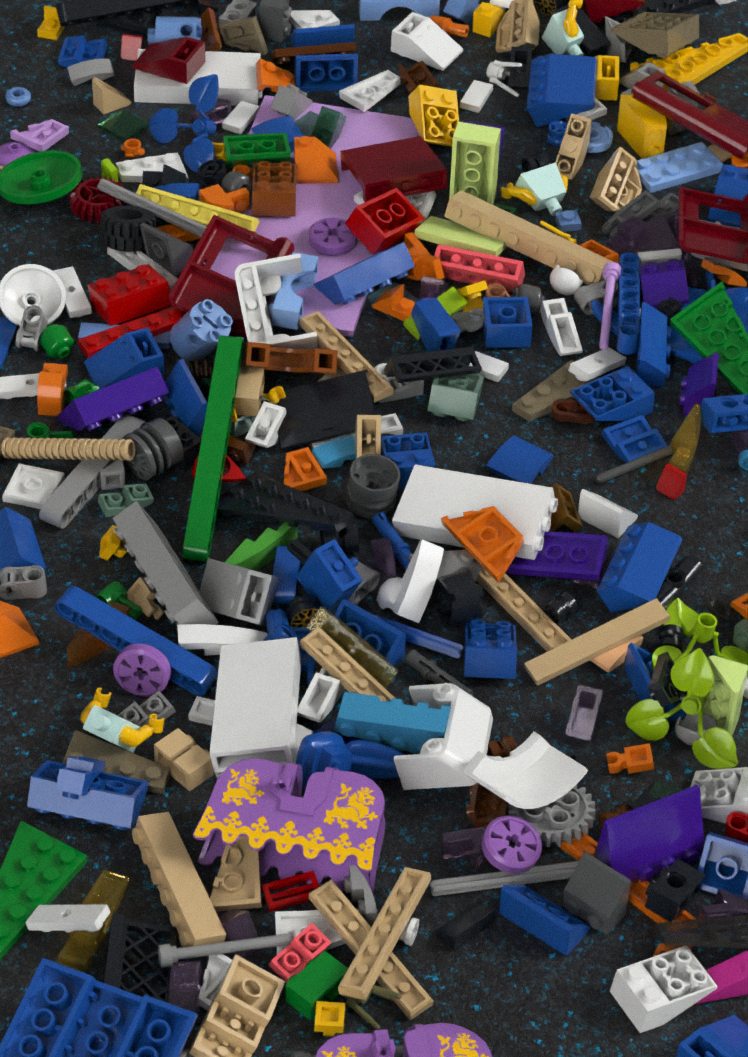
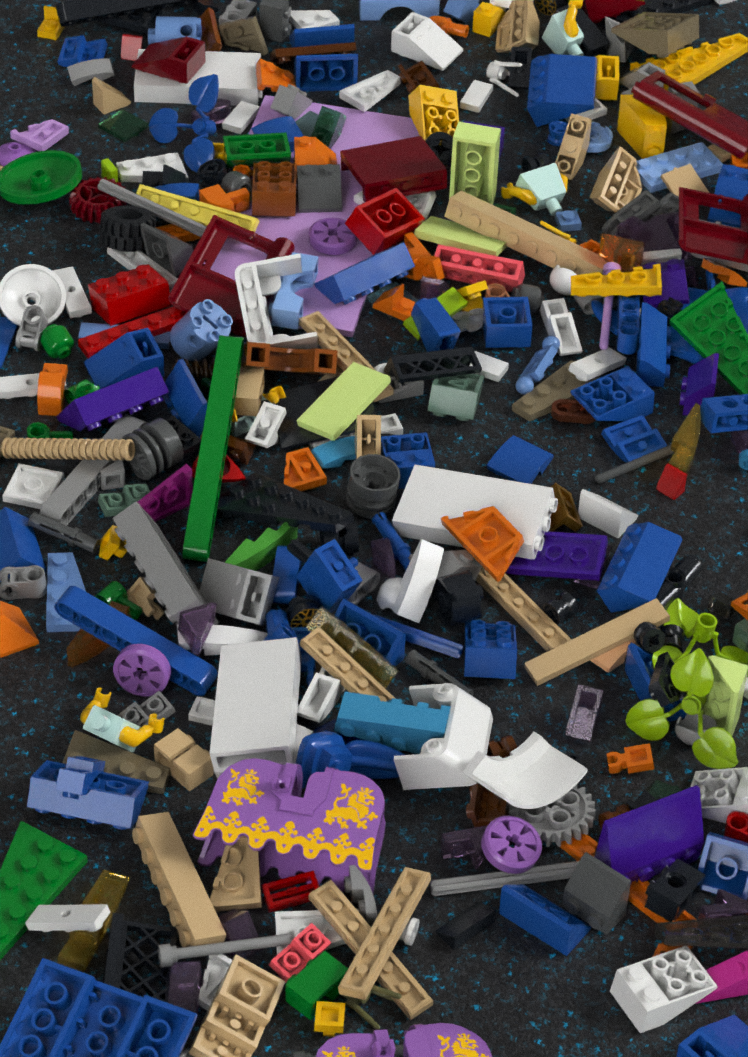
medium blue piece [5,87,31,107] -> none
orange plate [121,139,145,158] -> none
none -> dark grey pin [28,512,101,554]
none -> medium blue wing [46,552,86,632]
none -> magenta wing [138,464,193,522]
none -> clear purple slope [178,602,217,656]
none -> dark grey slope [296,164,342,213]
none -> yellowish green tile [296,362,391,441]
none -> black gear [425,132,453,165]
none -> medium blue plate [515,336,560,395]
none -> yellow wing [571,264,662,297]
none -> clear orange slope [600,233,644,272]
none -> black wheel [633,622,665,653]
none -> tan piece [661,164,709,196]

